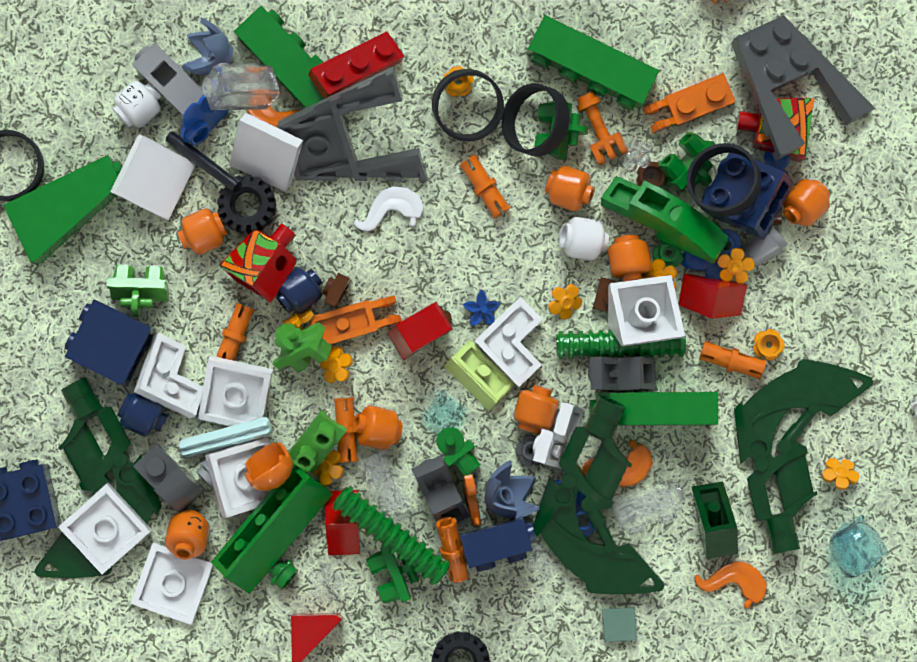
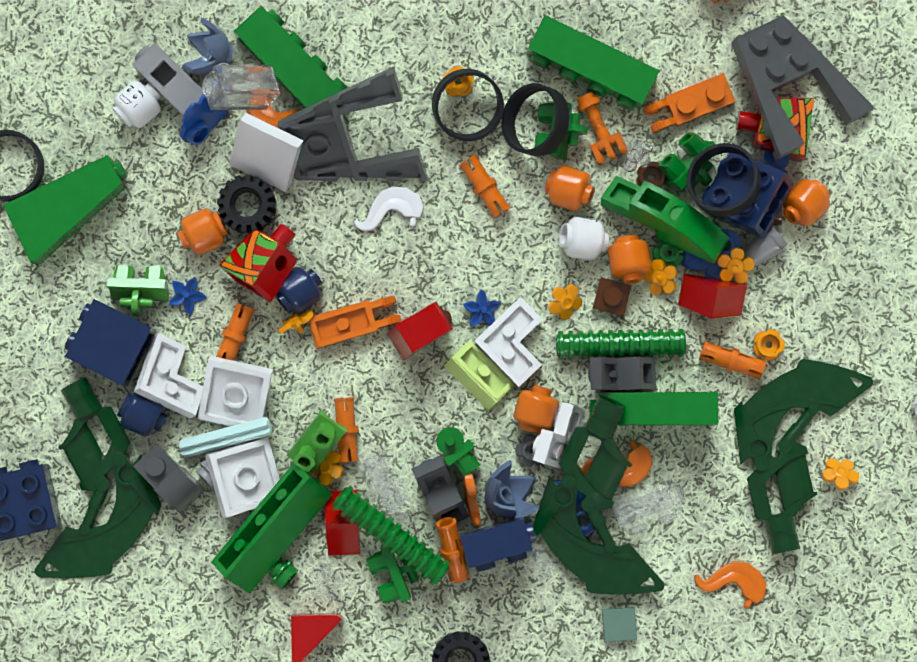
white tile [58,483,152,574] -> none
white tile [110,134,196,220] -> none
white tile [131,542,214,625] -> none
orange head [165,510,210,560] -> none
black bar [166,131,242,193] -> none
orange hair [244,442,293,491] -> none
bright green hips [272,322,332,373] -> none
red plate [308,31,405,99] -> none
light orange plant [320,347,353,383] -> none
reddish brown plate [322,273,351,309] -> none
orange head [352,405,403,450] -> none
clear light blue tile [423,390,467,430] -> none
white slope [608,275,685,347] -> none
dark green slope [692,481,738,559] -> none
clear light blue helmet [829,514,890,578] -> none
none -> blue plant [169,277,207,315]

